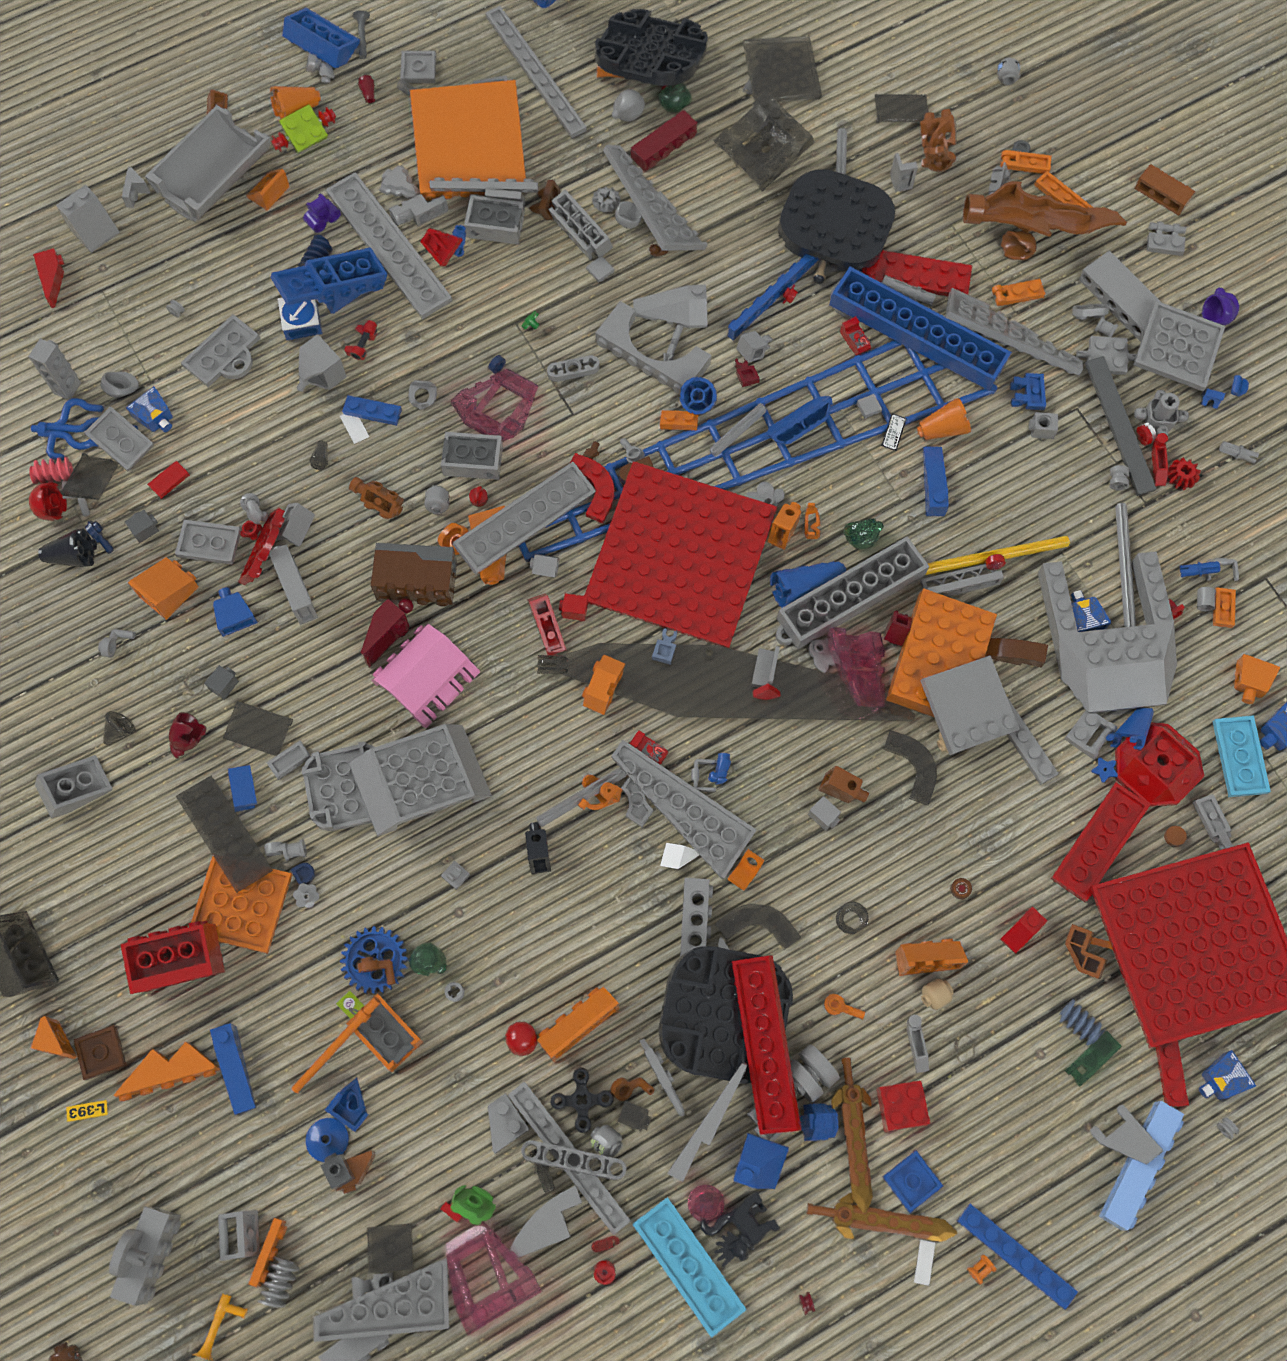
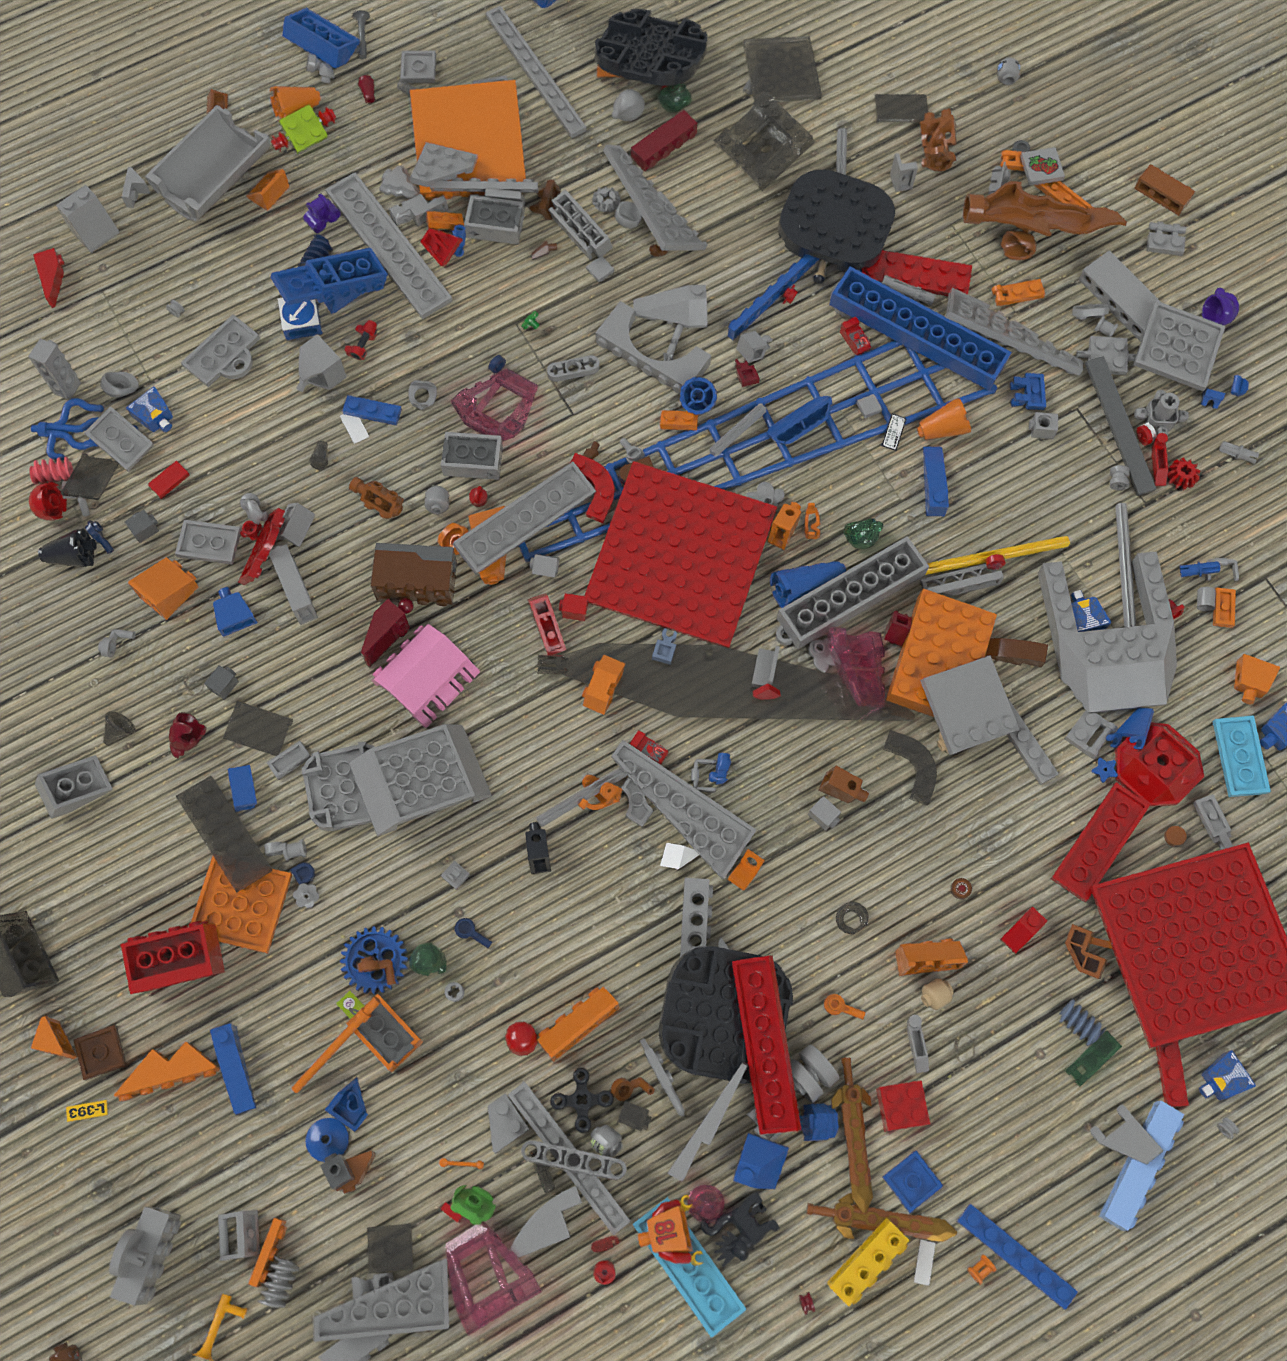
clear smoke plate [715,903,802,951] -> none
none -> light grey plate [410,142,478,187]
none -> orange plate [426,211,464,230]
none -> orange hinge [439,1158,484,1169]
none -> dark blue plate [455,918,493,949]
none -> reddish brown bar [532,241,557,259]
none -> torso [638,1195,703,1266]
none -> yellow brick [826,1217,910,1307]
none -> light grey tile [1020,147,1065,186]

